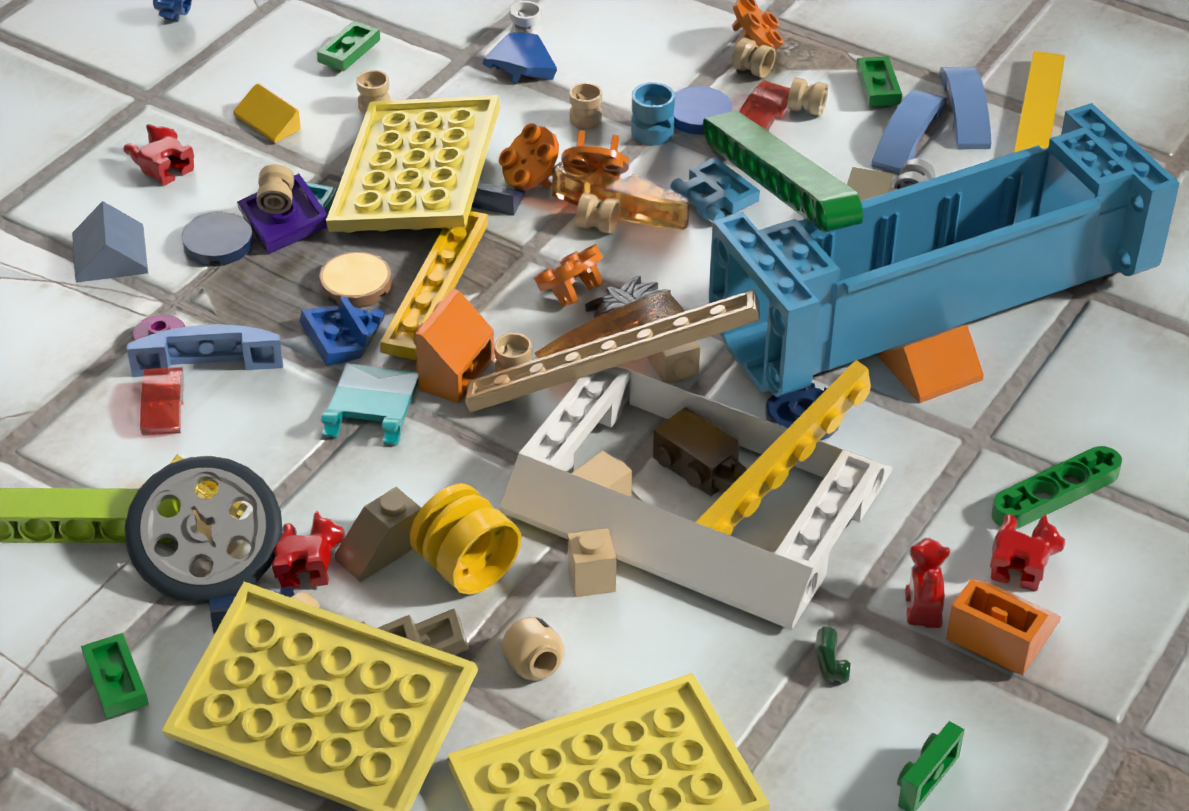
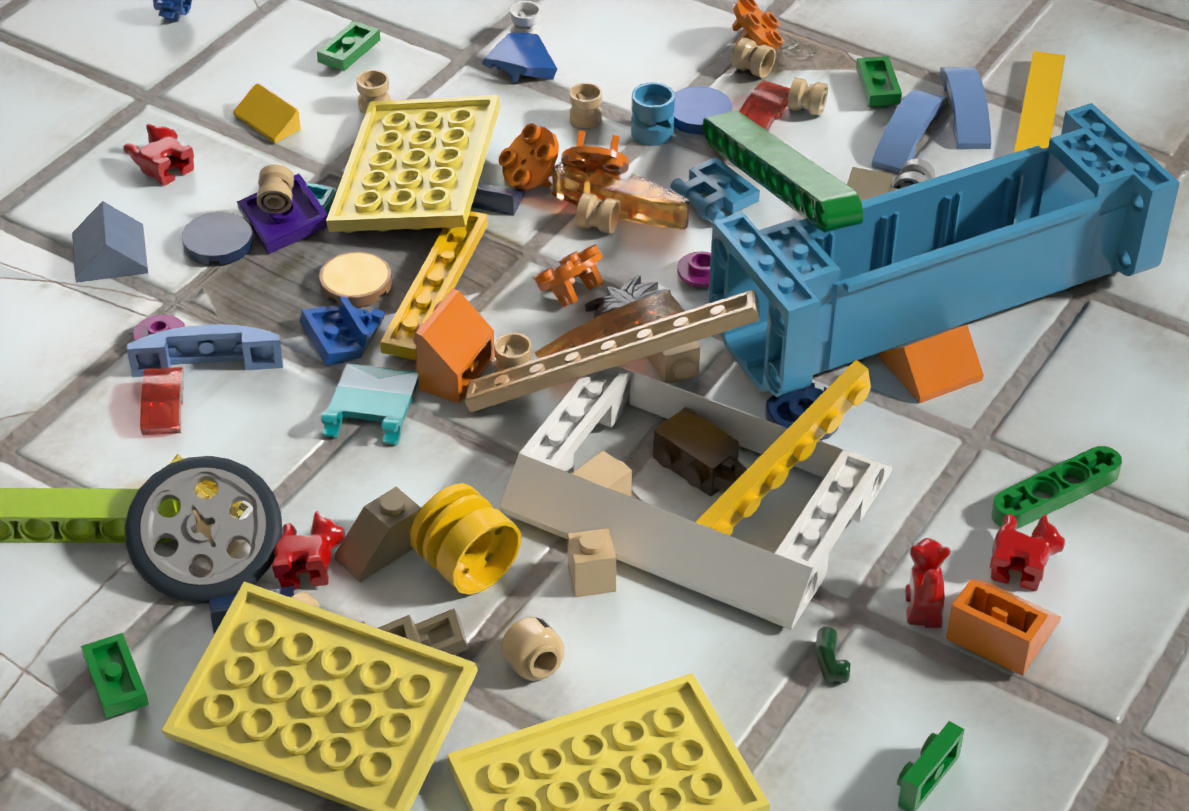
none -> magenta piece [677,251,711,288]

